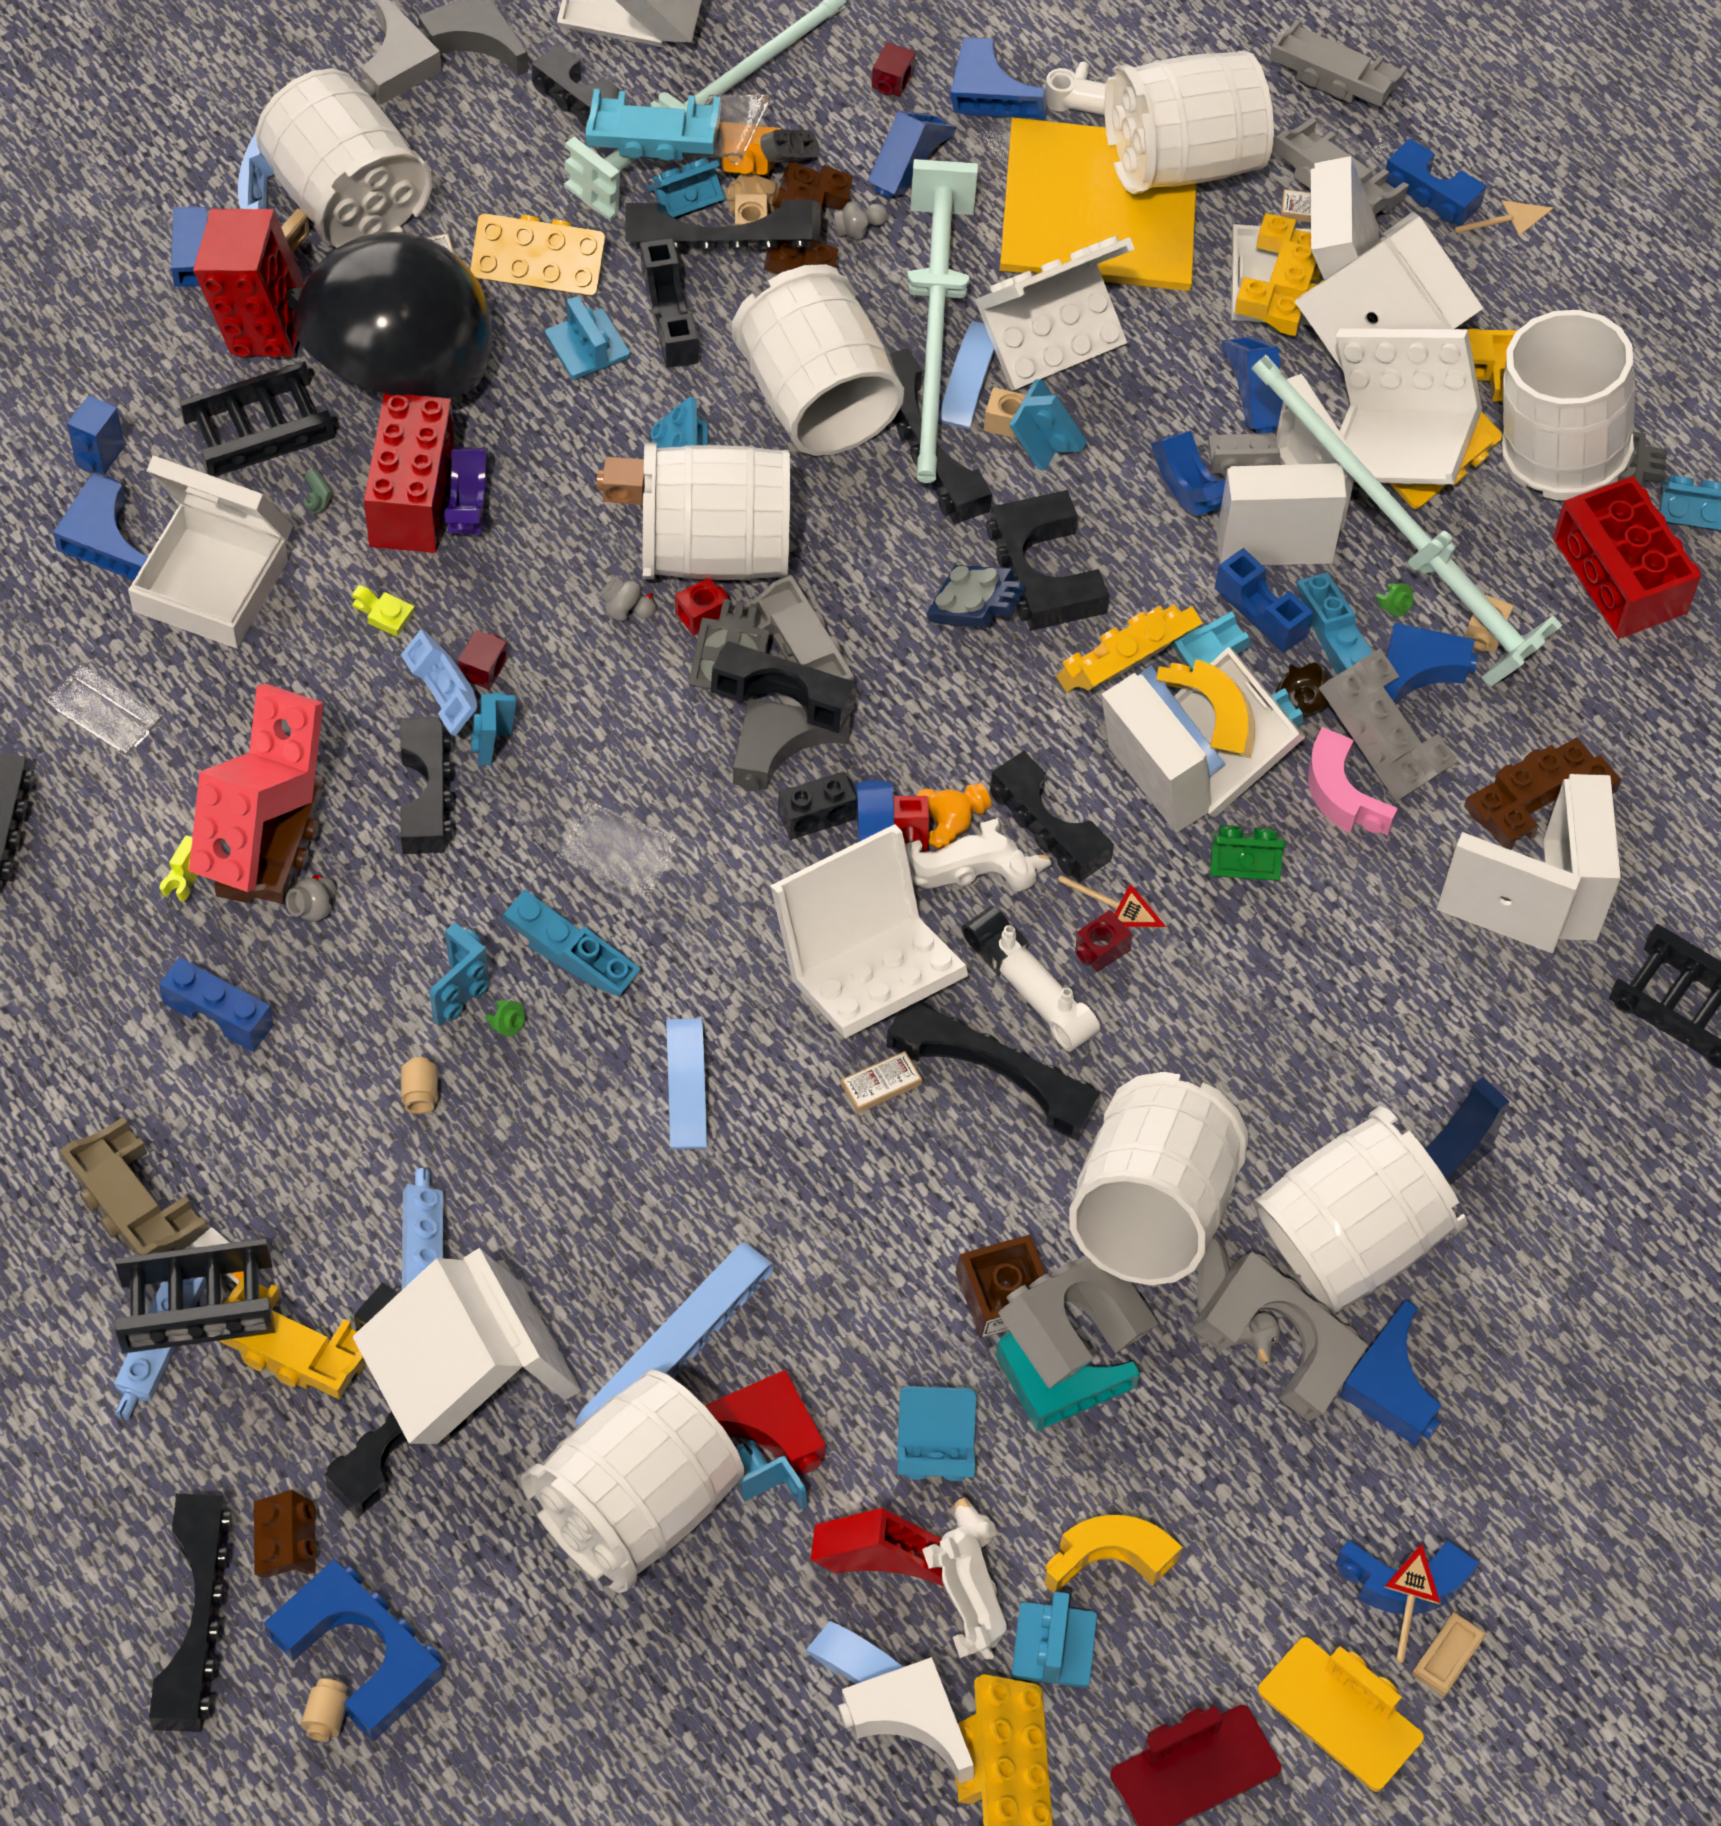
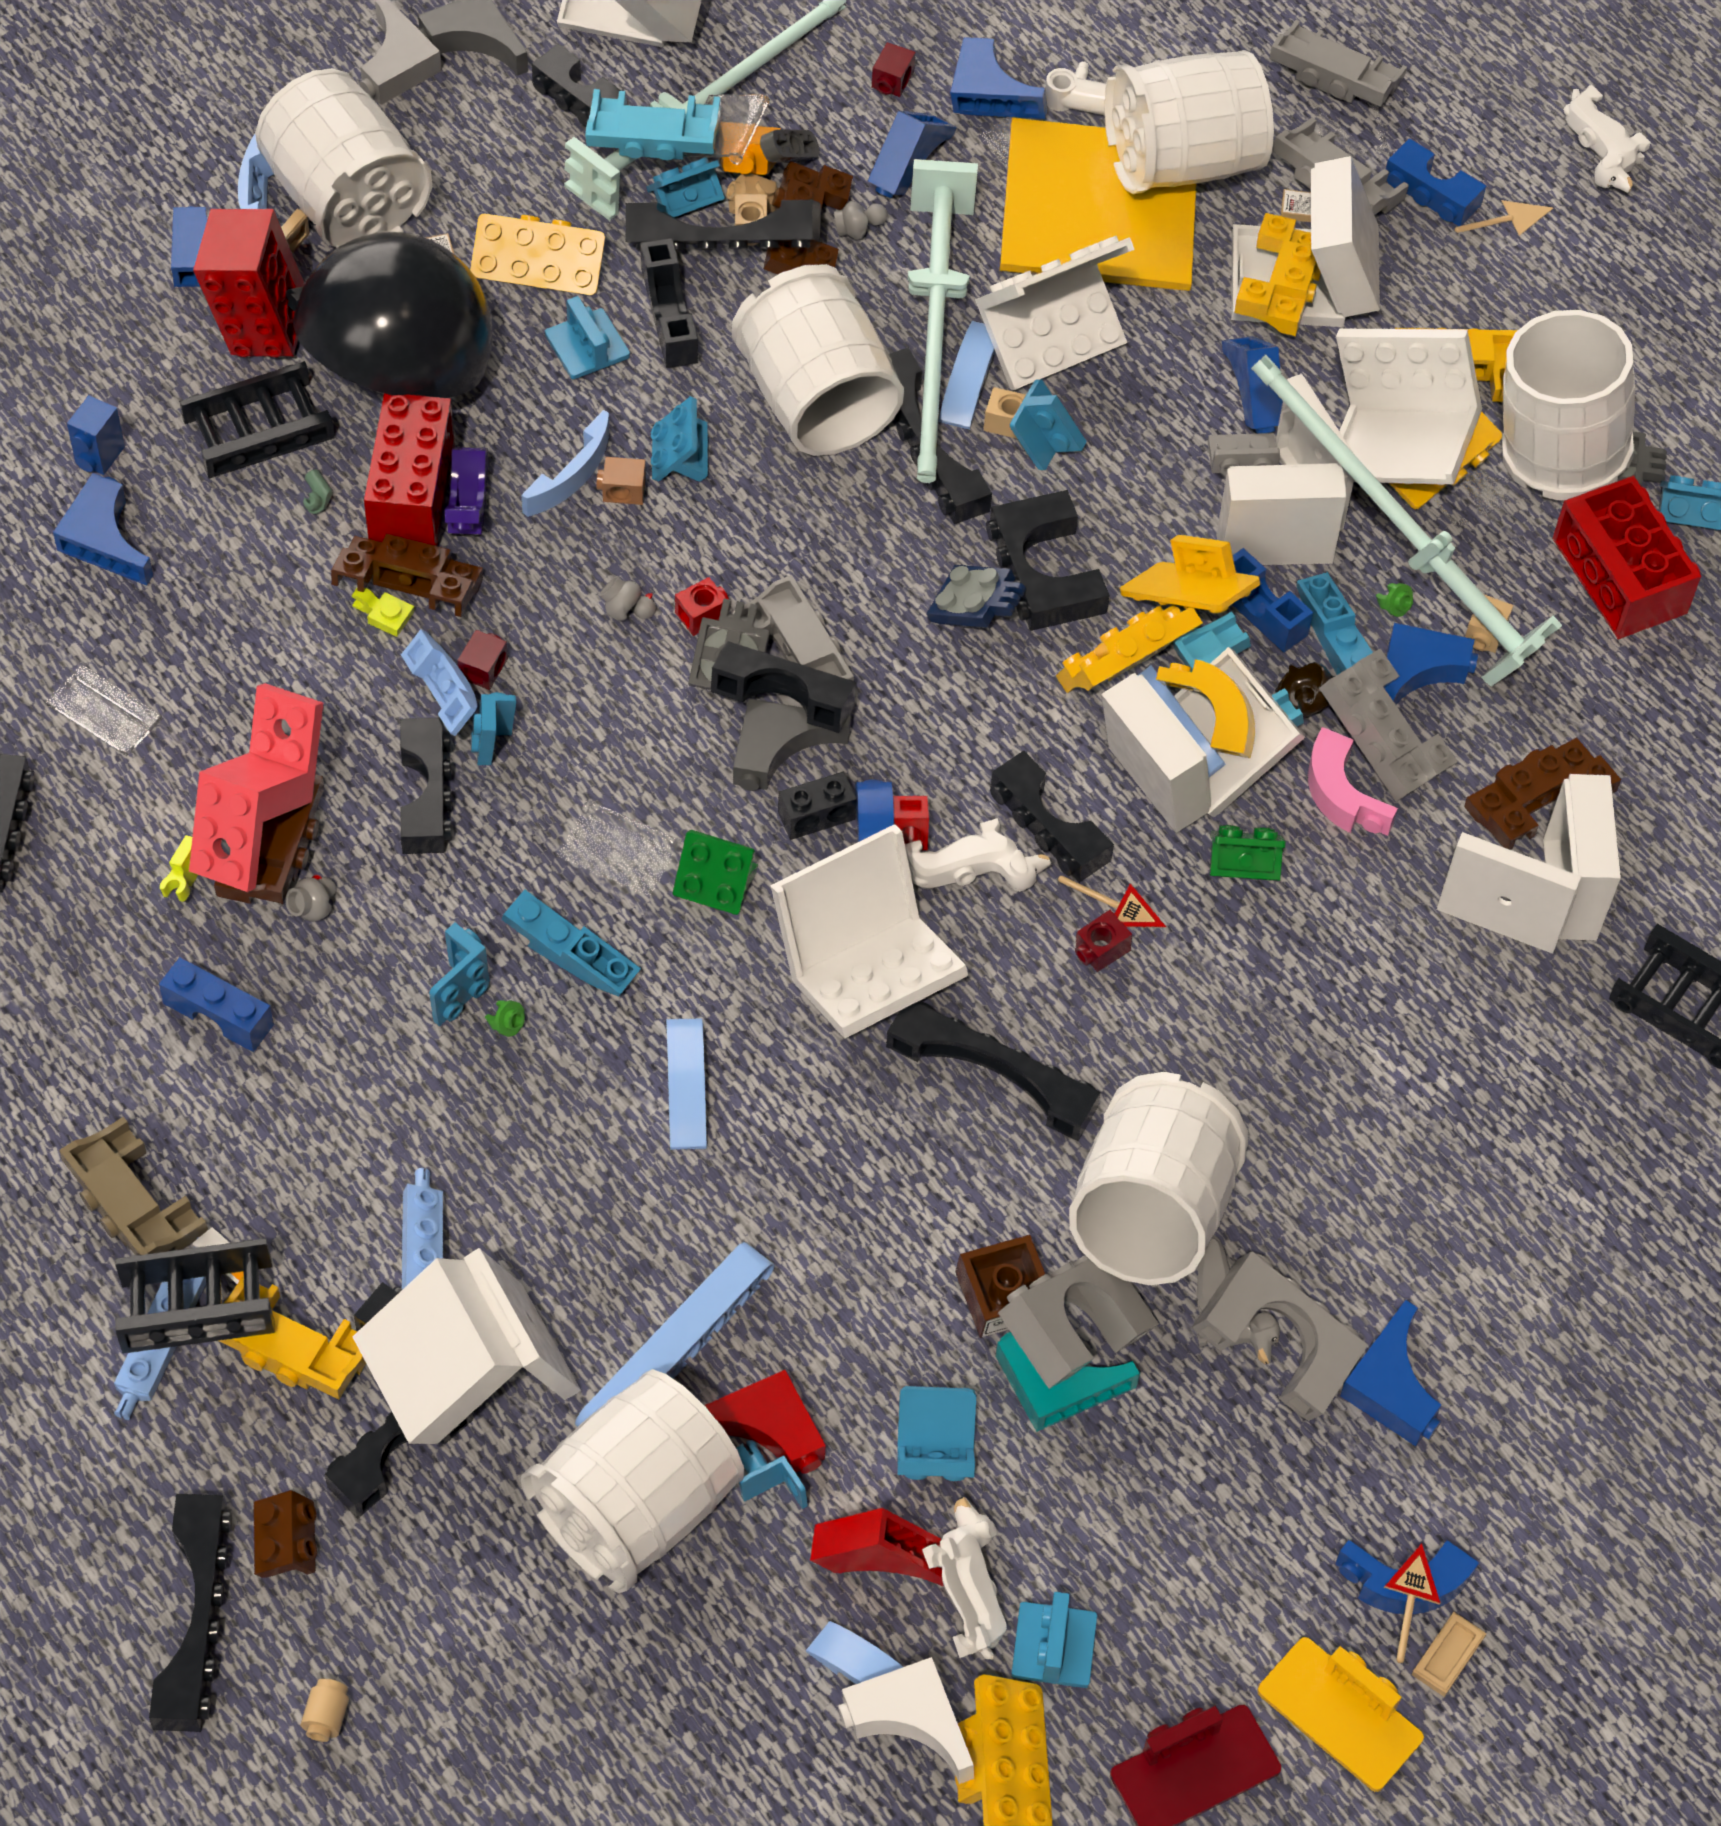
white container [128,455,293,649] -> none
blue arch [264,1559,443,1742] -> none
tan brick [401,1057,438,1114] -> none
white piece [643,443,790,580] -> none
tile [841,1051,922,1113] -> none
light orange animal [916,783,992,849] -> none
white piece [962,906,1100,1052] -> none
yellow arch [1044,1515,1183,1593] -> none
blue arch [1150,431,1226,516] -> none
white piece [1253,1106,1468,1316] -> none
white container [1294,212,1483,370] -> none
dark blue arch [1425,1077,1510,1185] -> none
none -> reddish brown bracket [331,534,483,617]
none -> light blue slope [521,410,609,517]
none -> green bracket [672,830,758,915]
none -> yellow bracket [1120,535,1260,613]
none -> white animal [1563,85,1651,193]

